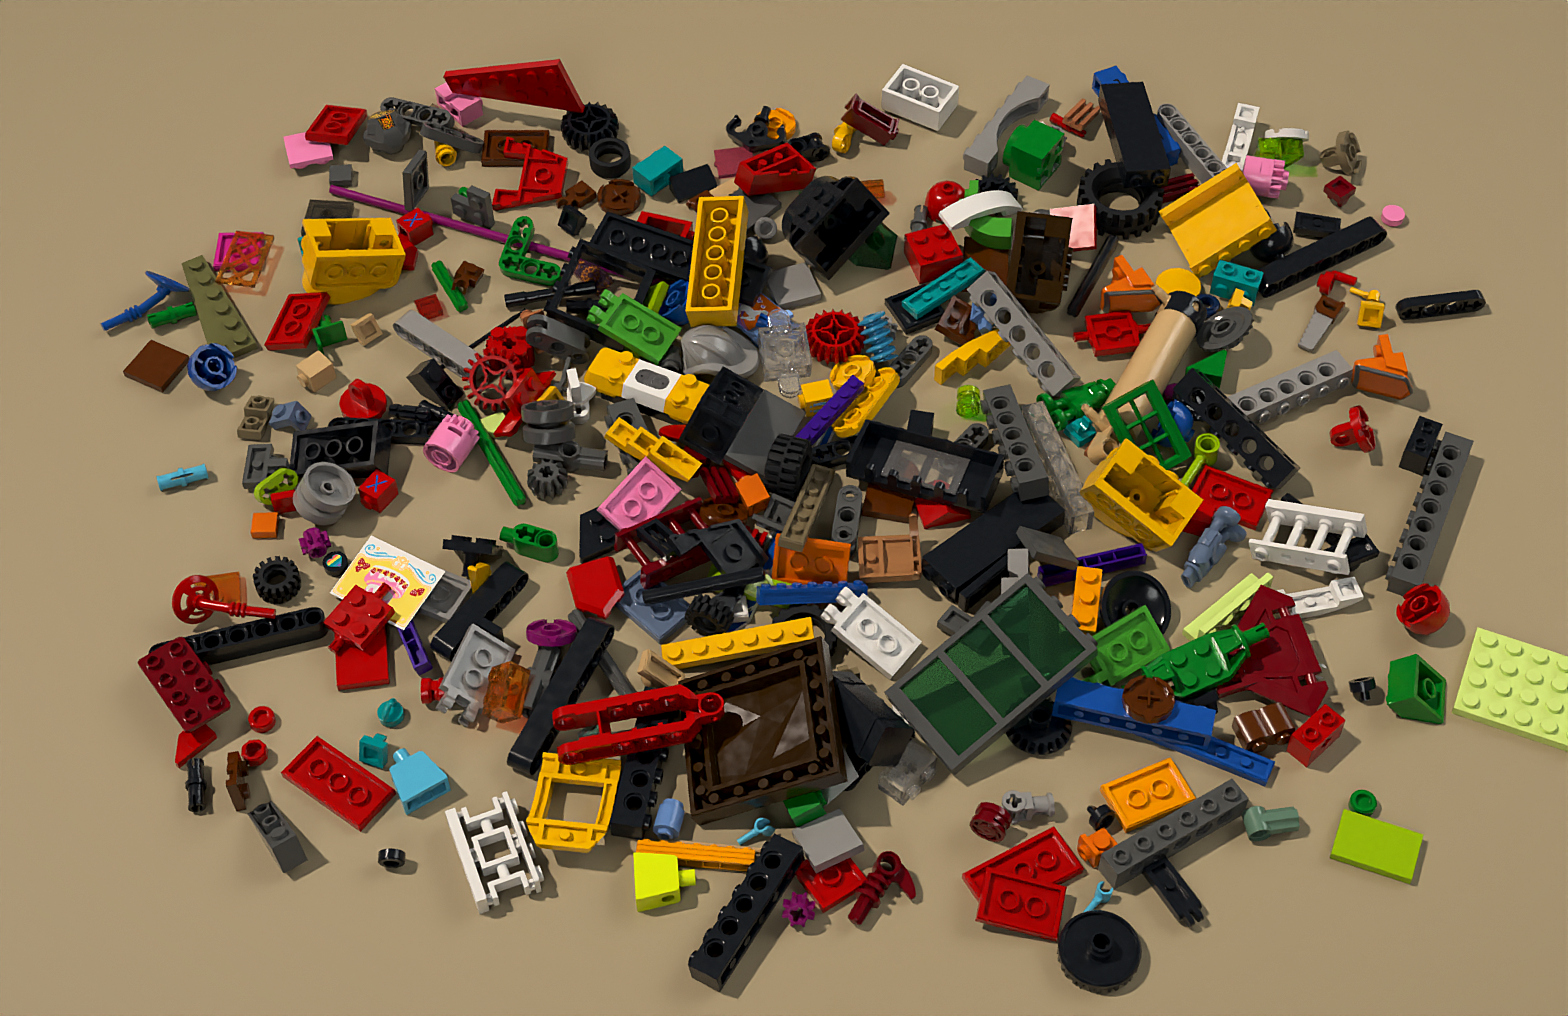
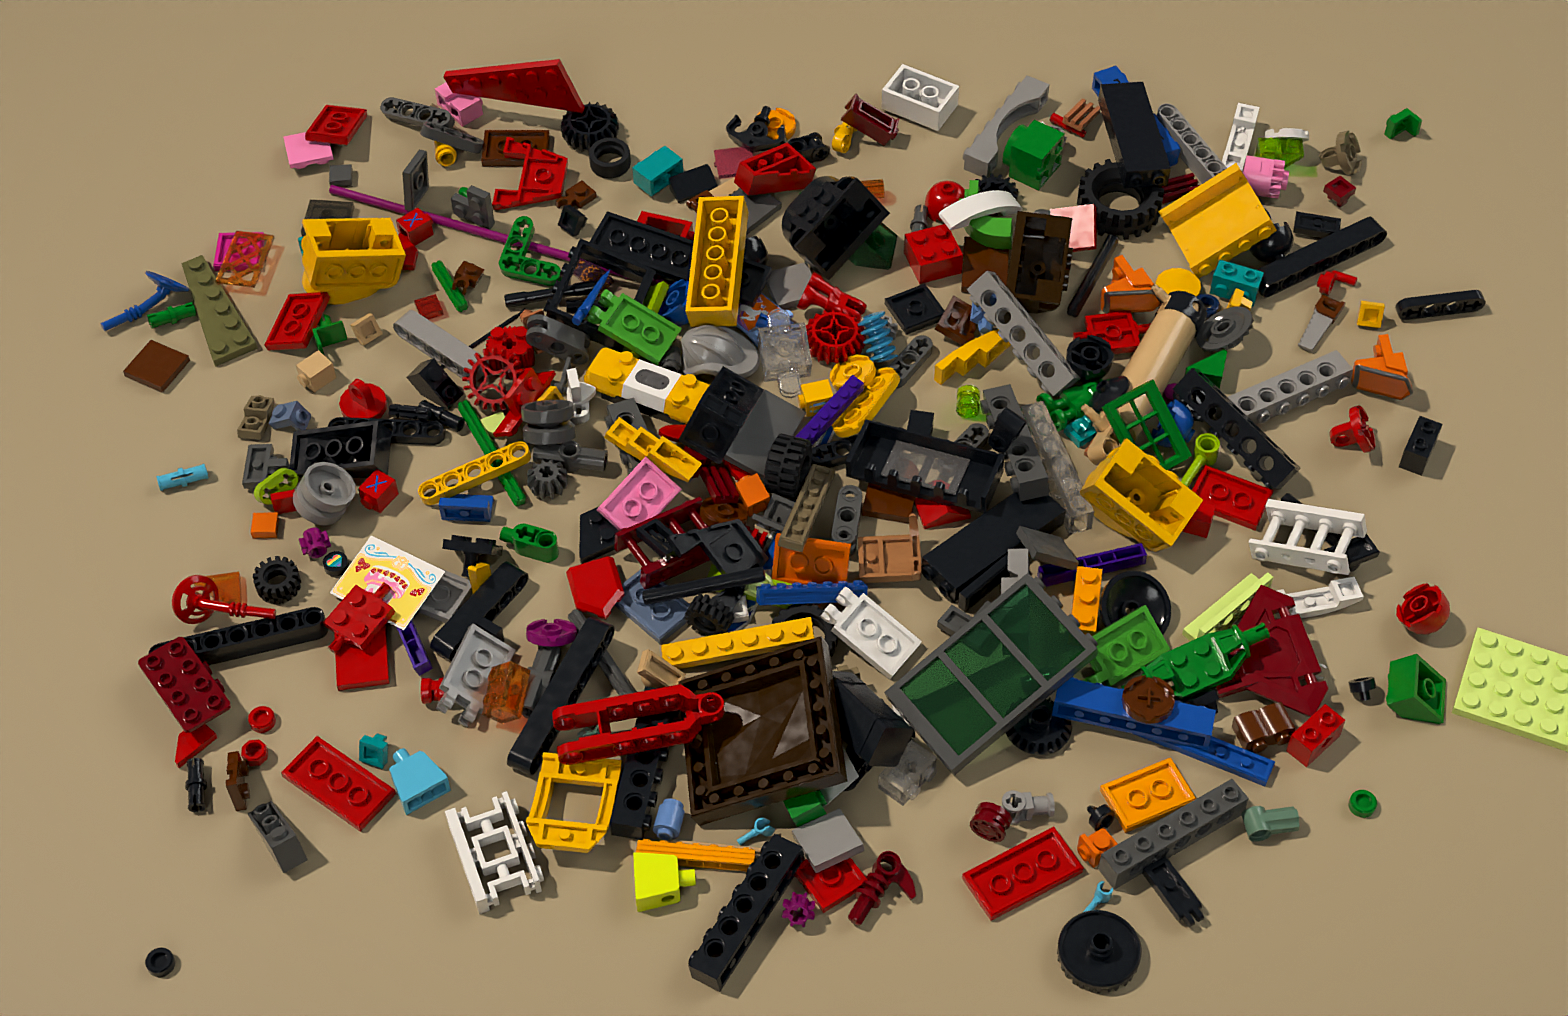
blue cylinder [187,343,237,391] -> none
dark grey helmet [363,110,412,154] -> none
teal tile [377,698,404,727] -> none
black tile [378,848,406,868] -> none
bright pink gear [423,414,480,473] -> none
reddish brown tile [597,179,641,216] -> none
light grey tile [754,217,777,240] -> none
teal tile [902,257,986,319] -> none
red tile [975,867,1067,942] -> none
sand blue piece [1181,506,1247,588] -> none
lime tile [1330,809,1424,884] -> none
yellow hand [1350,287,1380,303] -> none
bright pink tile [1381,205,1405,227] -> none
dark grey brick [1385,431,1474,596] -> none
none -> black tile [145,947,175,977]
none -> yellow beam [418,441,531,505]
none -> blue panel [439,494,494,522]
none -> blue bar [572,269,611,325]
none -> red piece [796,272,867,322]
none -> black piece [988,407,1027,453]
none -> black cylinder [1066,335,1114,382]
none -> black dish [1088,376,1130,412]
none -> green bracket [1384,108,1422,139]

